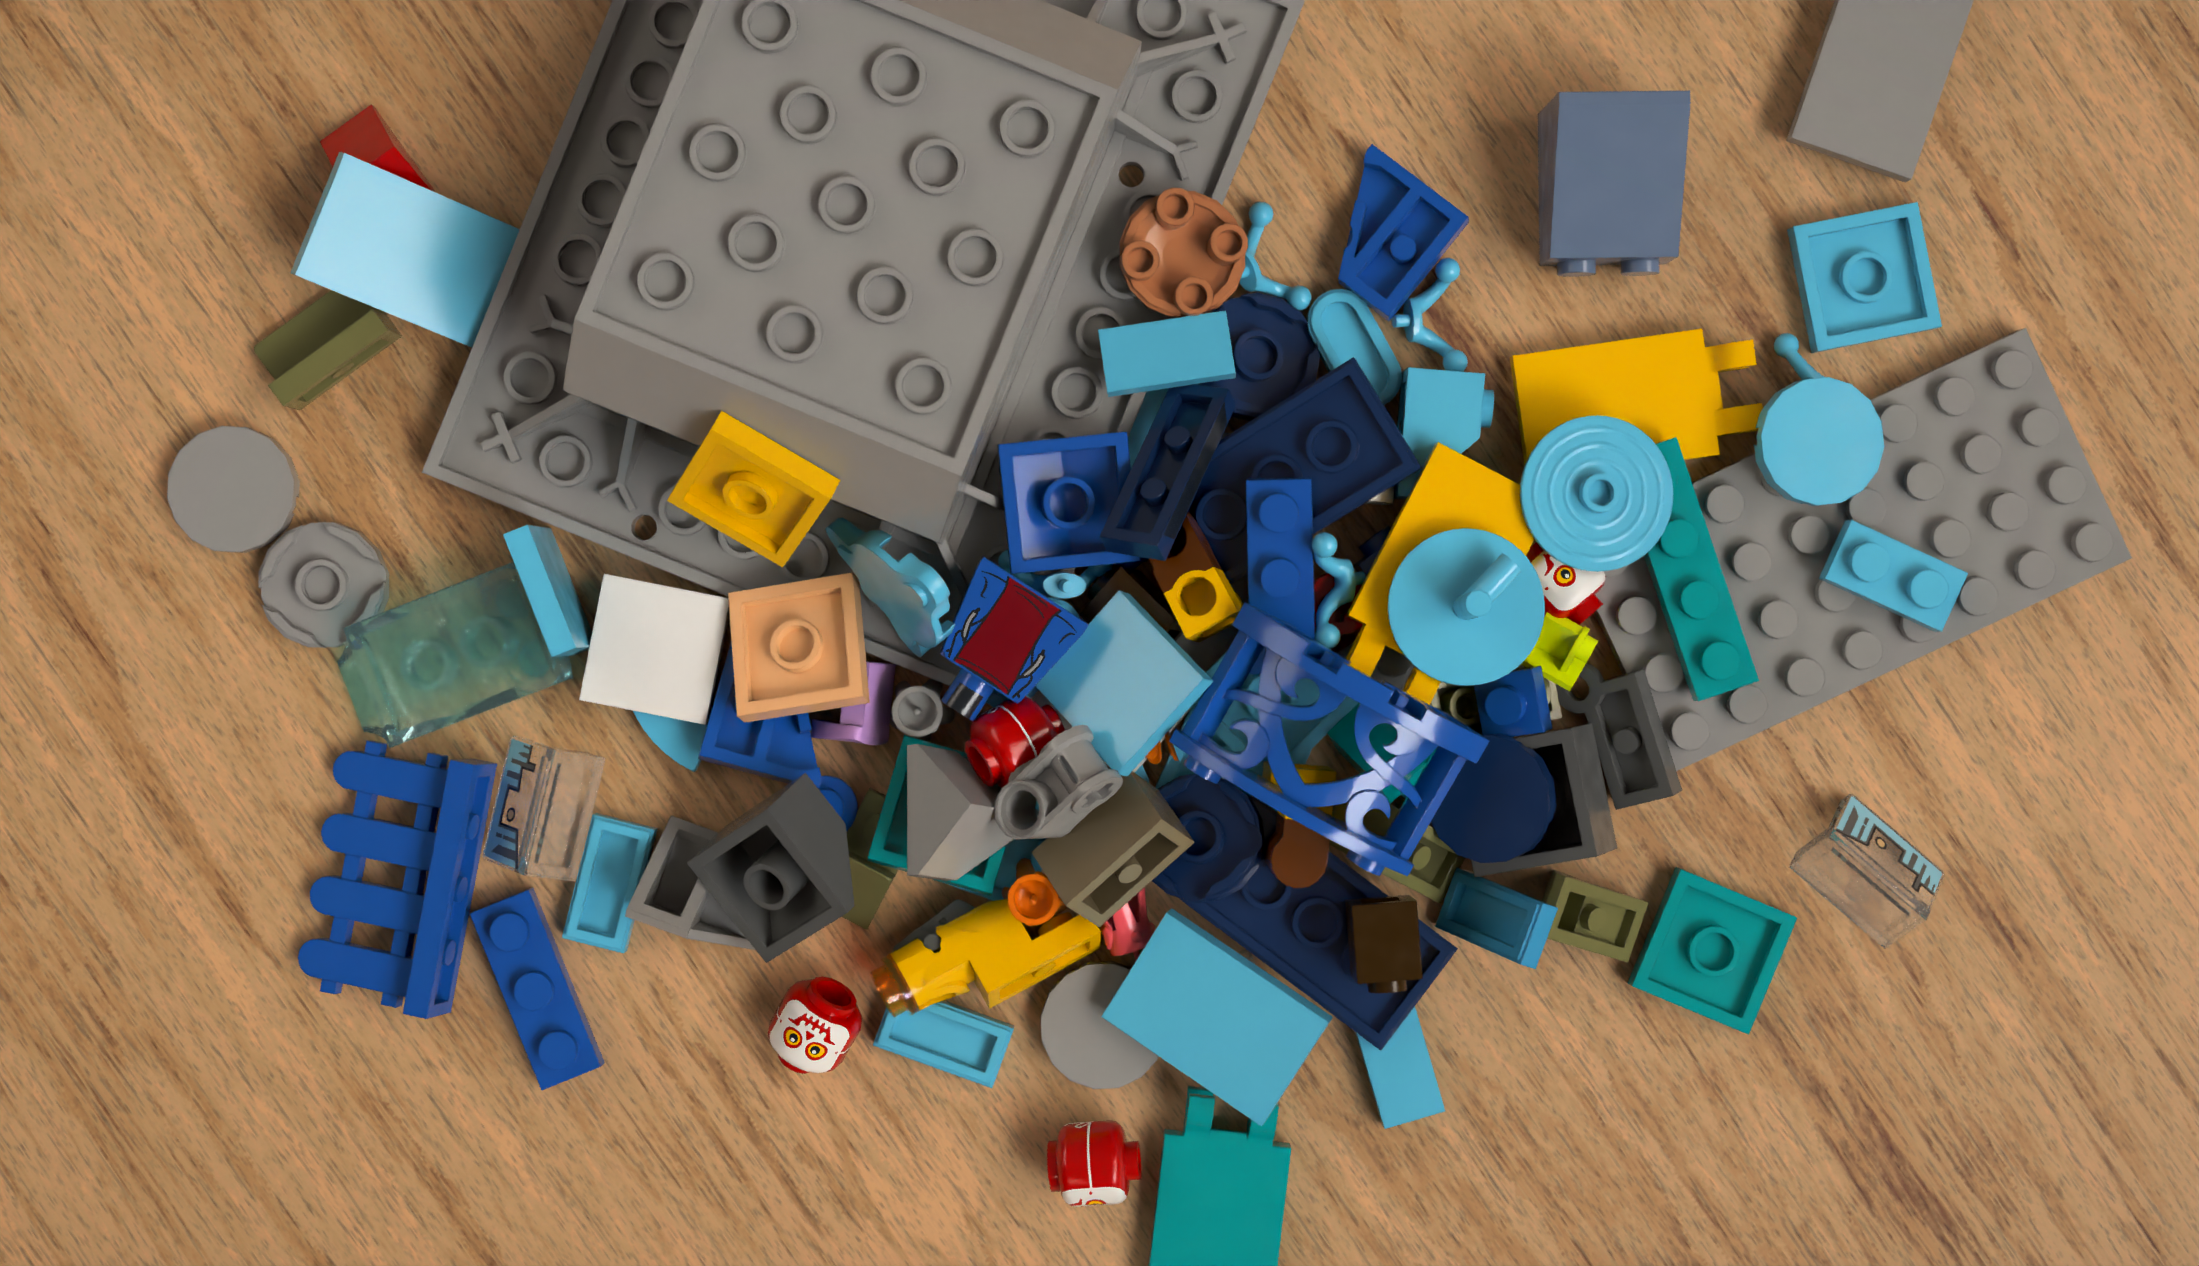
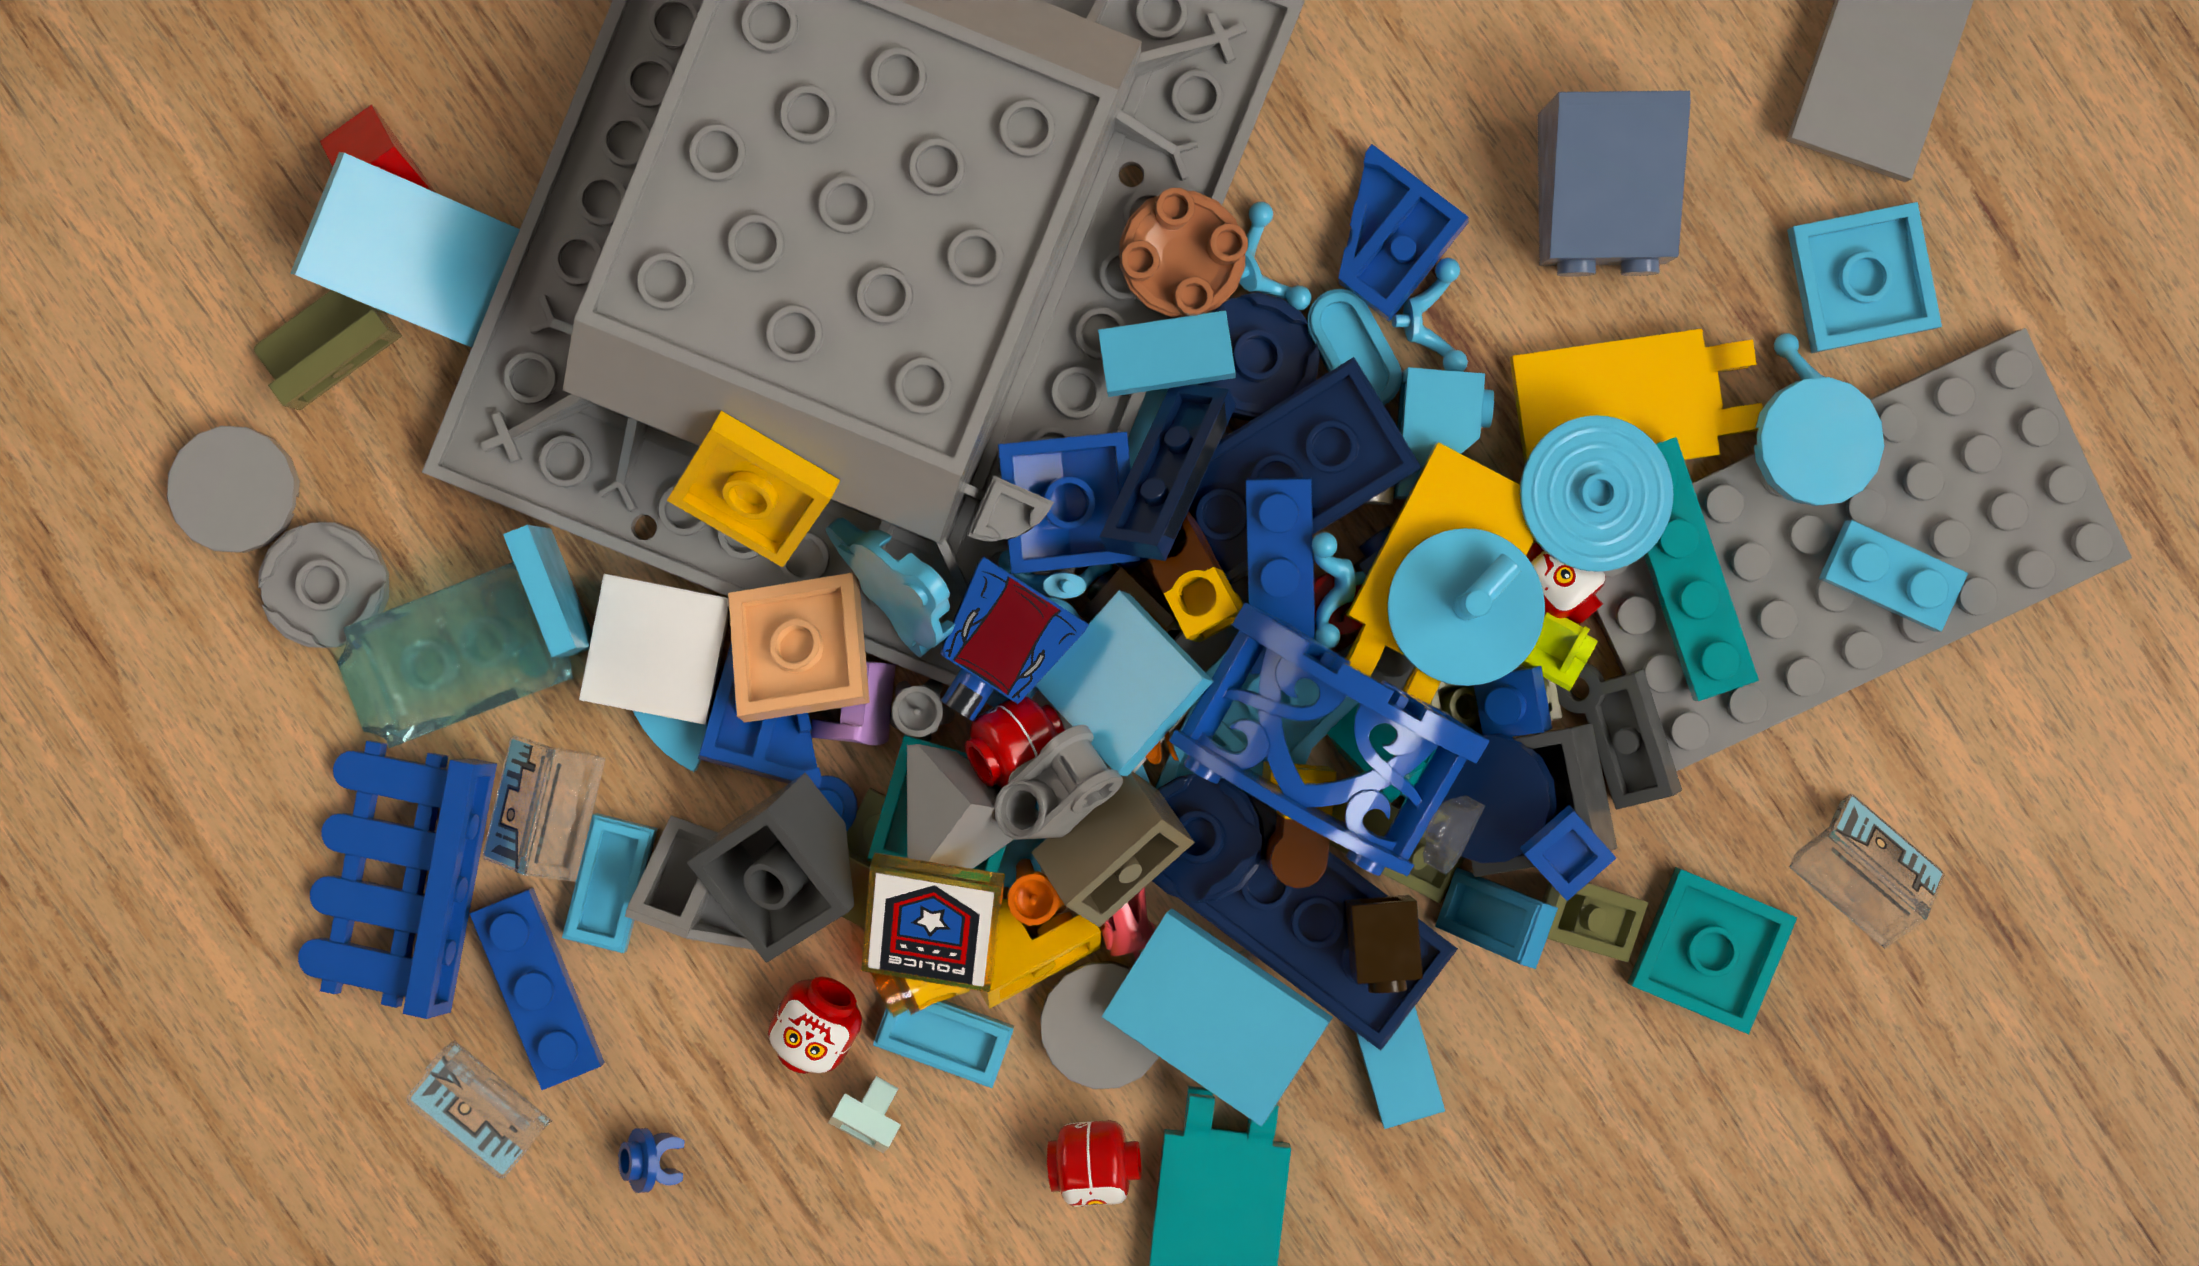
none -> clear panel [406,1040,552,1179]
none -> blue plate [618,1128,685,1193]
none -> light aqua tile [828,1076,901,1153]
none -> tile [861,853,1005,992]
none -> light grey tile [967,476,1054,541]
none -> clear tile [1423,795,1485,874]
none -> blue plate [1520,805,1616,901]

